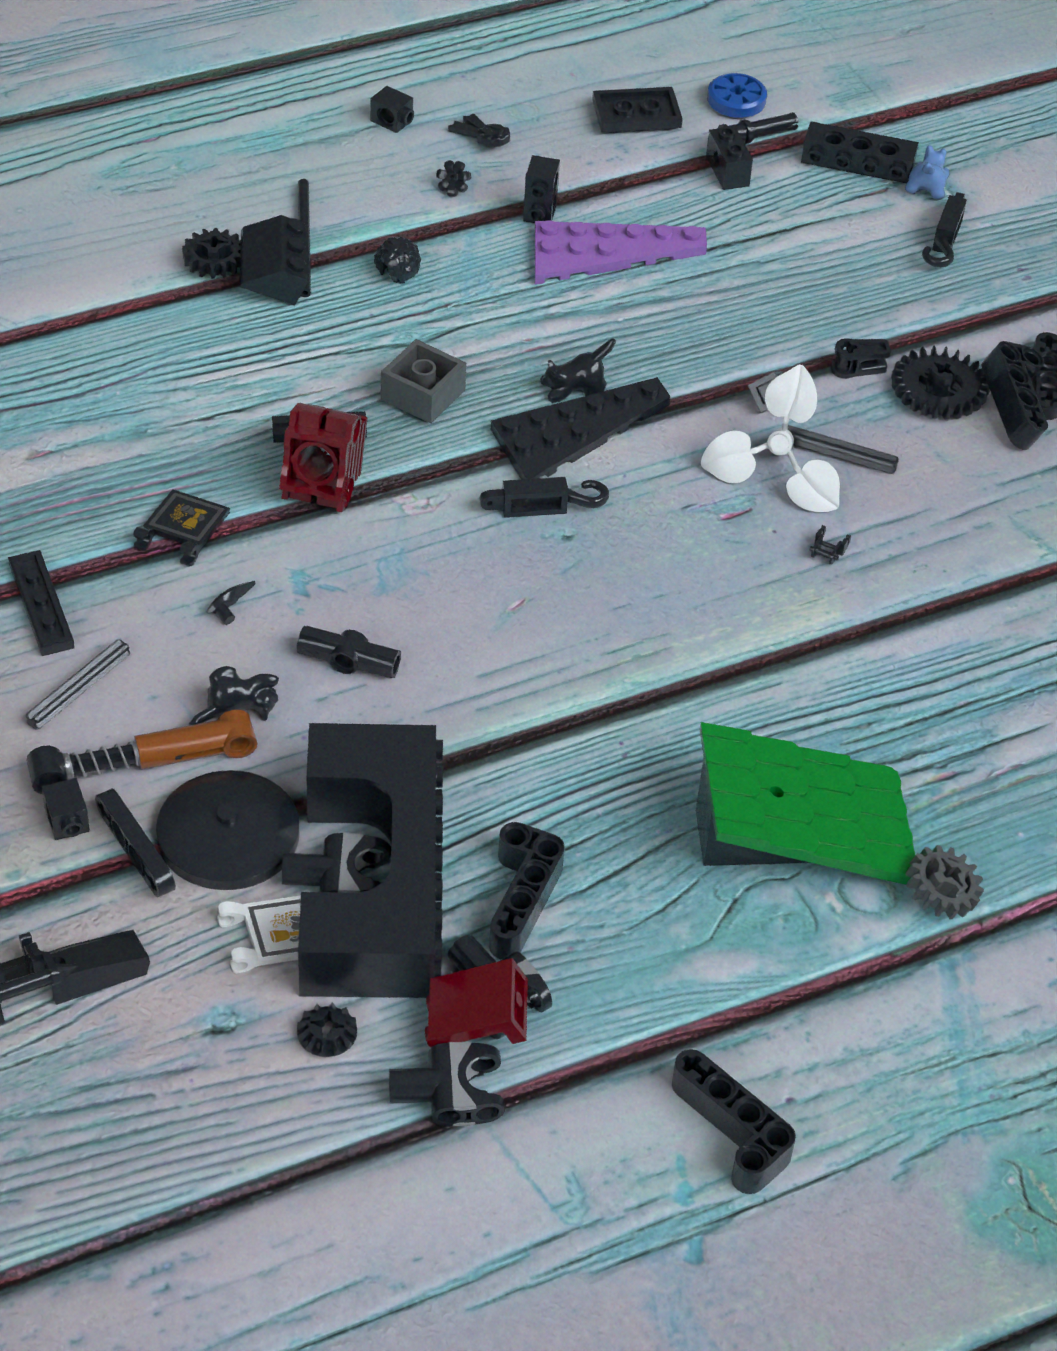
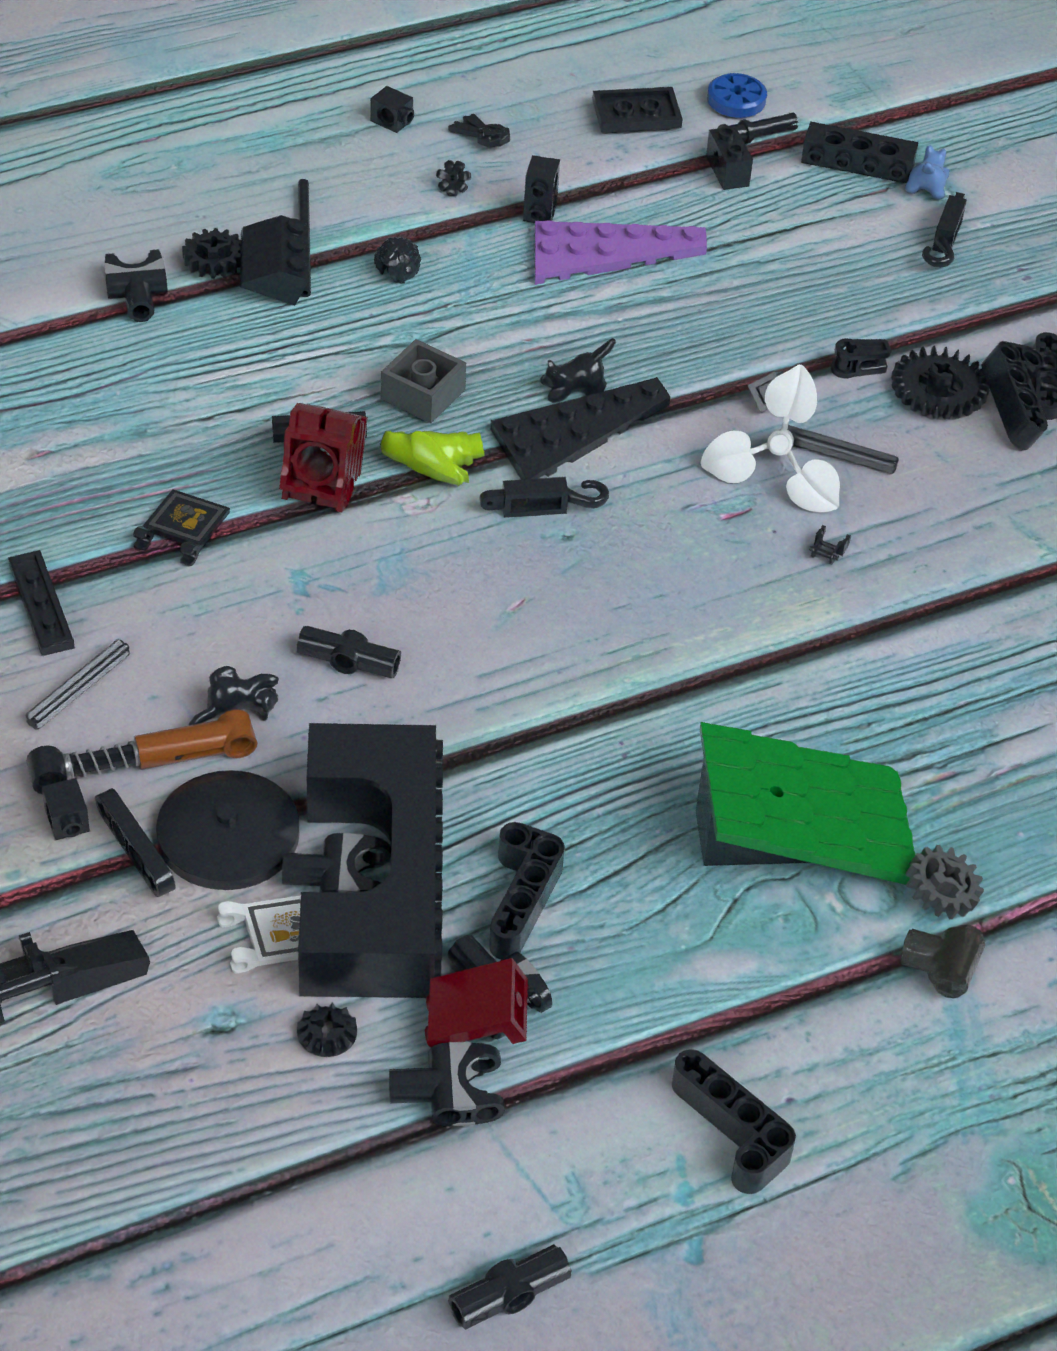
black bar [207,581,256,625] -> none
none -> black connector [104,249,168,322]
none -> lime animal [380,431,485,486]
none -> black piece [448,1244,572,1330]
none -> clear smoke piece [900,925,986,999]

